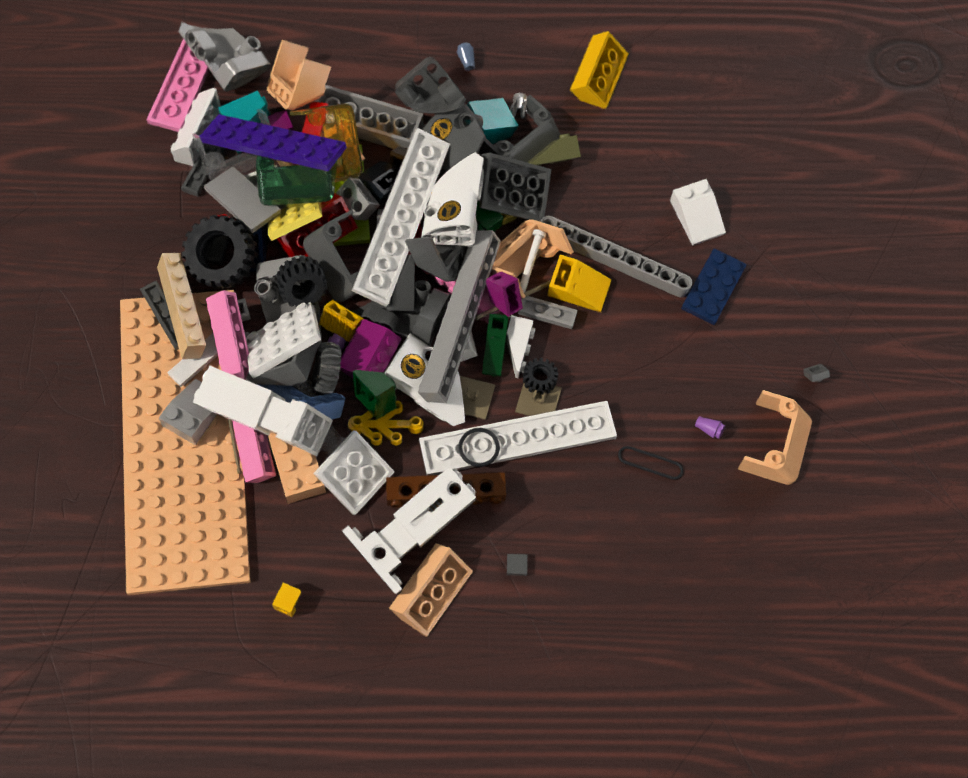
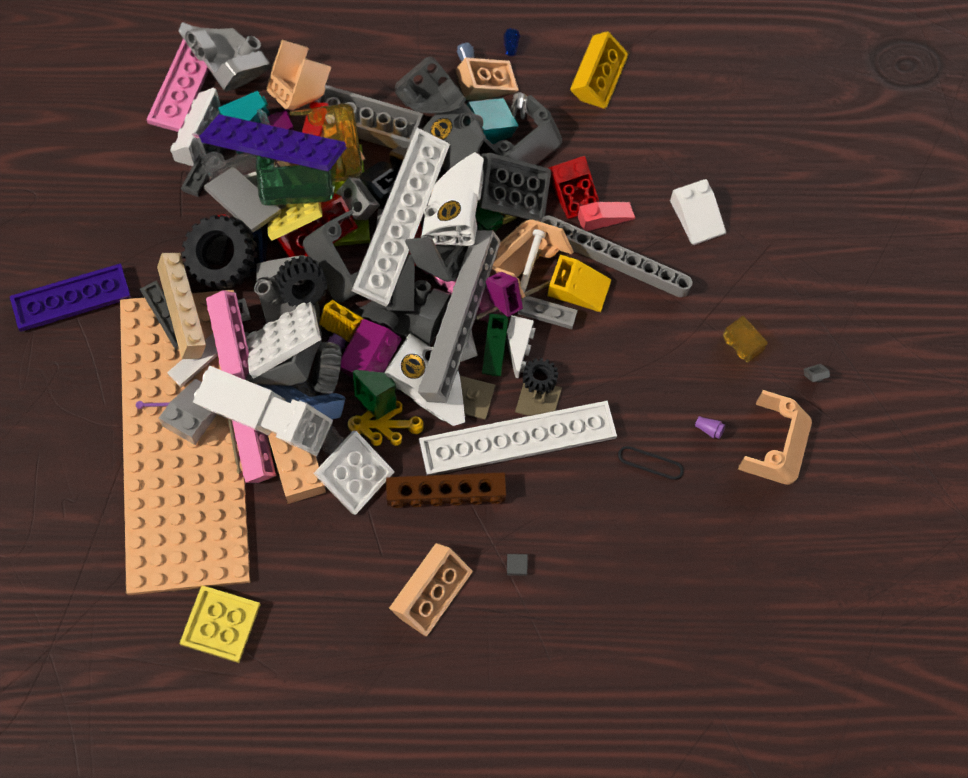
yellow panel [272,583,301,617] -> none
white brick [343,466,476,595] -> none
black tyre [458,428,500,467] -> none
olive slope [527,133,581,166] -> none
dark blue plate [681,249,747,325] -> none
none -> dark purple plate [10,263,132,332]
none -> medium lavender hinge [136,401,171,409]
none -> light yellow plate [180,586,260,663]
none -> light nougat slope [456,58,519,100]
none -> clear blue cone [503,29,521,56]
none -> red slope [548,156,599,219]
none -> coral slope [578,202,635,231]
none -> clear yellow brick [723,316,768,363]

